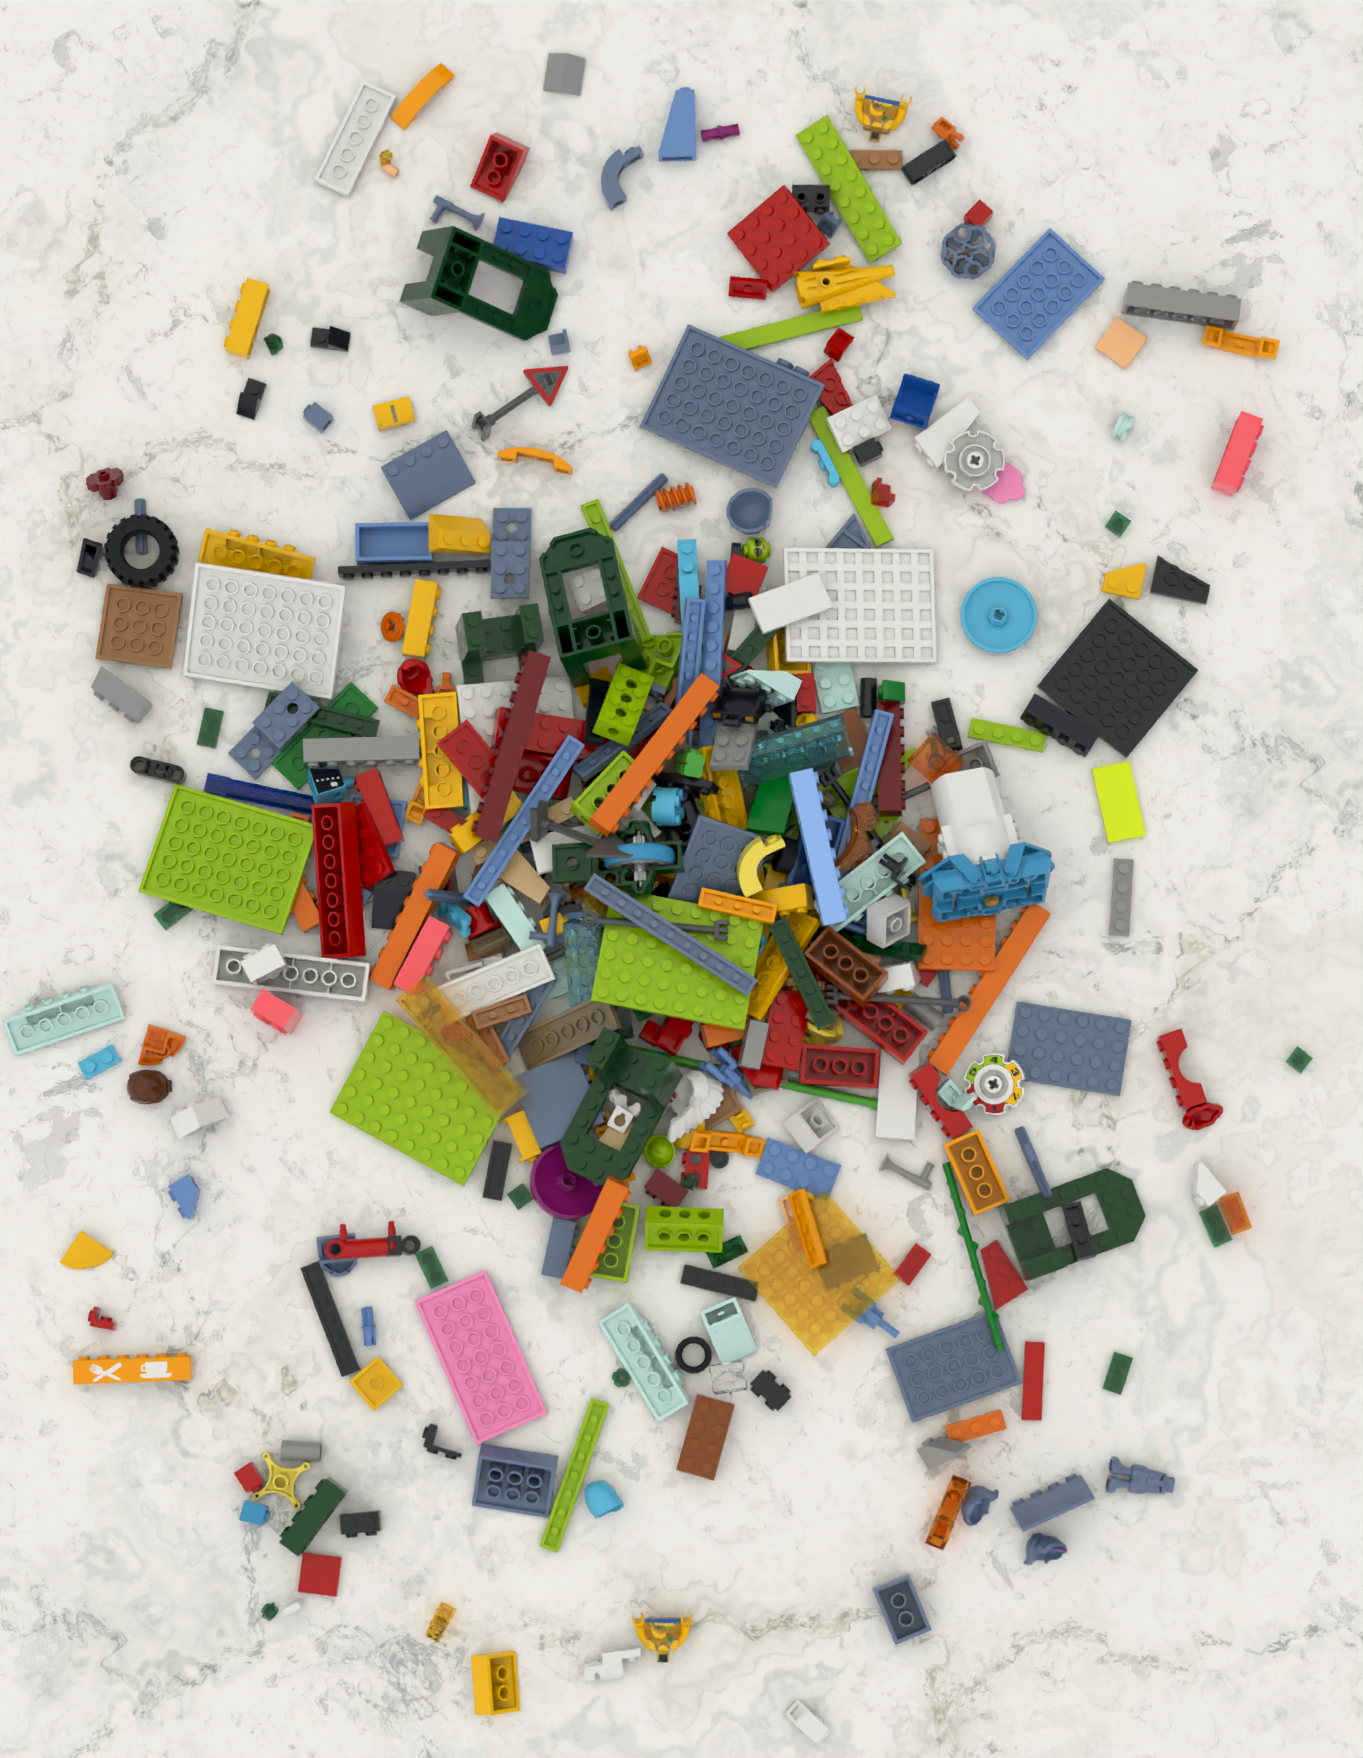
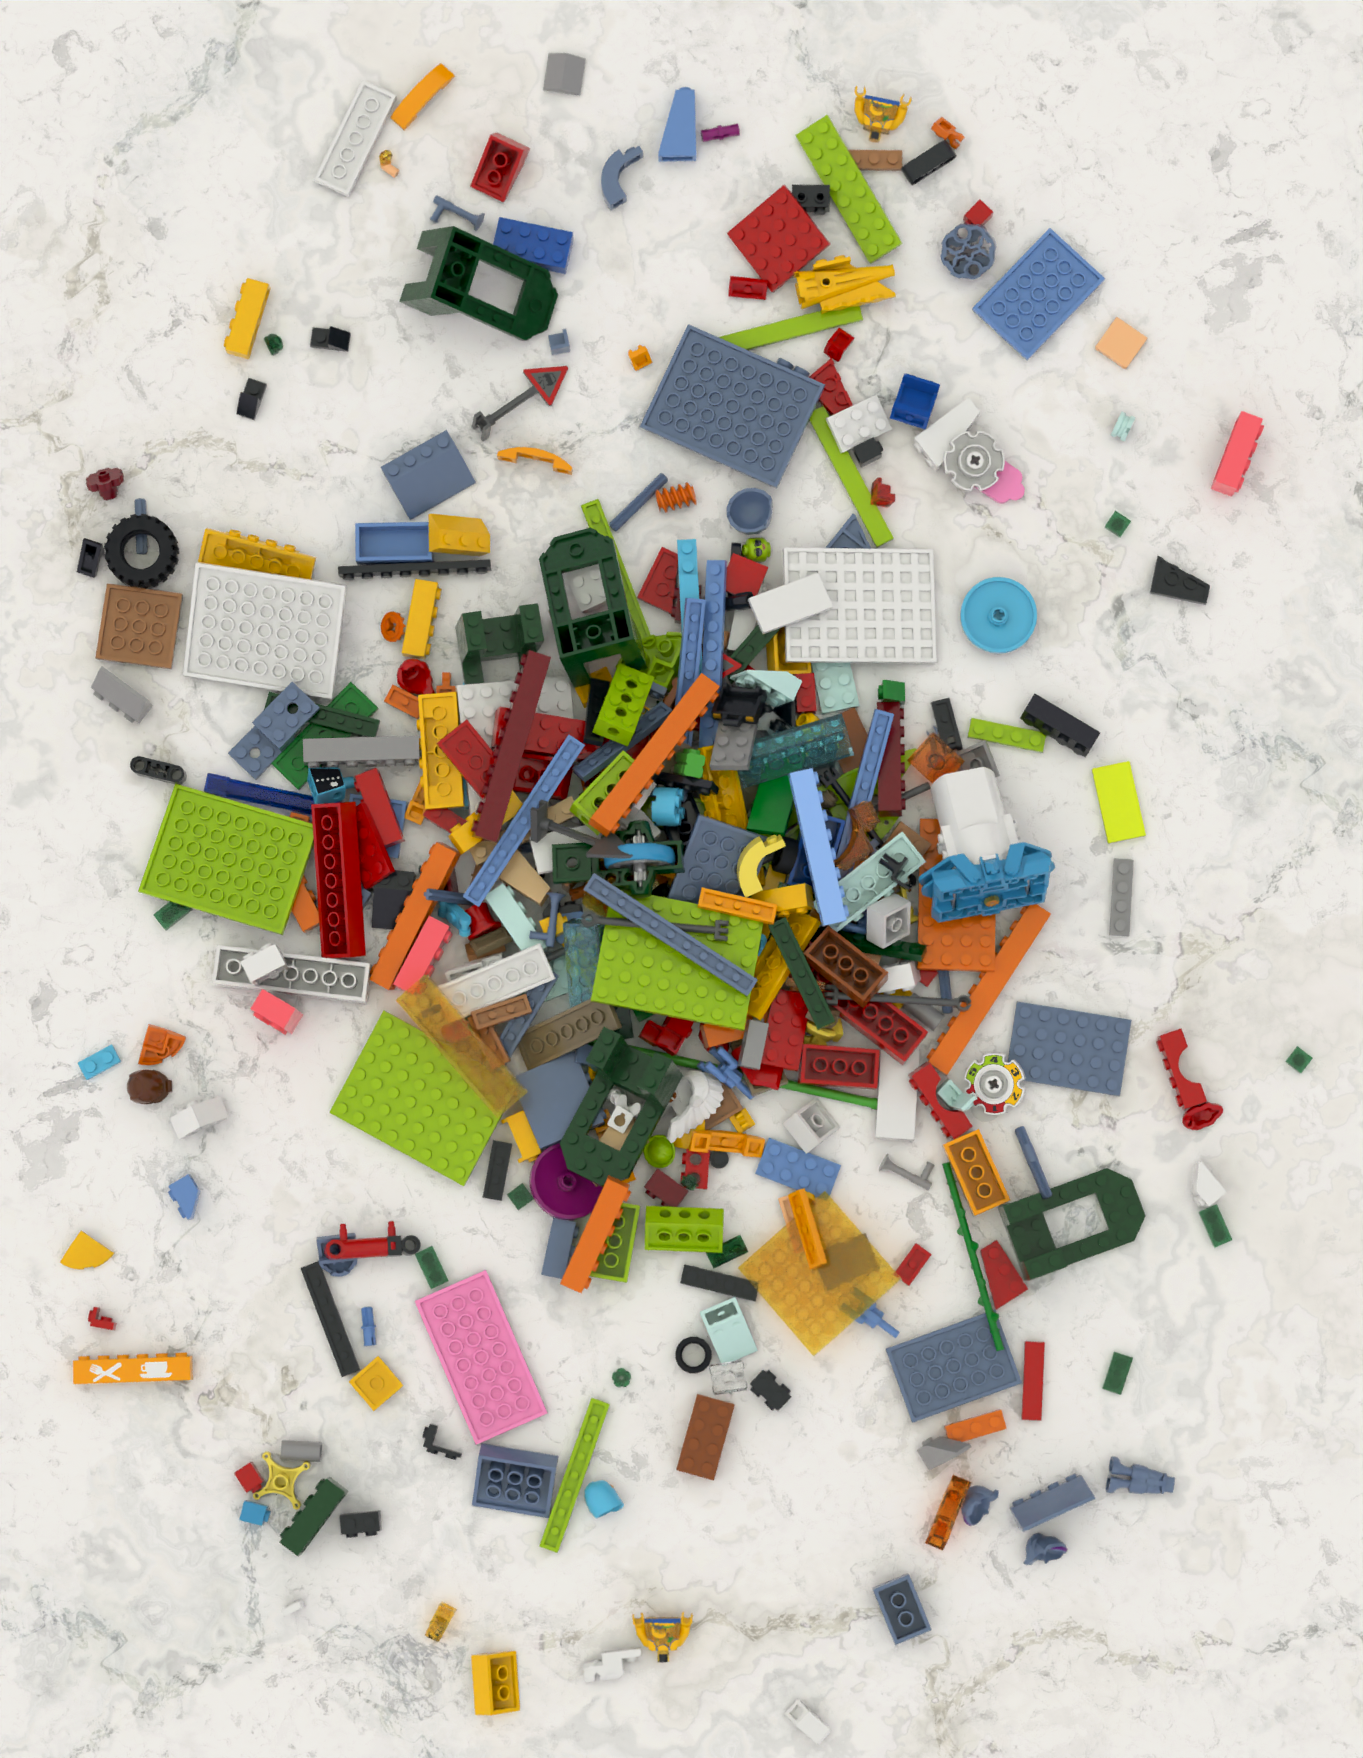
light aqua plate [2,982,125,1056] -> none
clear green plate [197,707,224,749] -> none
clear green plate [261,1602,279,1621] -> none
red tile [298,1552,342,1597] -> none
sand blue brick [303,402,334,434] -> none
yellow piece [373,396,416,432] -> none
sand blue bracket [491,508,531,599] -> none
light aqua plate [598,1302,691,1422] -> none
medium azure plate [811,439,840,488] -> none
sand blue tile [817,212,842,238] -> none
black axle [859,678,877,718] -> none
black plate [1037,599,1198,758] -> none
black plate [1062,1201,1096,1262] -> none
yellow wing [1101,563,1147,600] -> none
light grey brick [1121,281,1242,330] -> none
light orange slope [1201,325,1280,359] -> none
clear orange brick [1218,1191,1252,1235] -> none

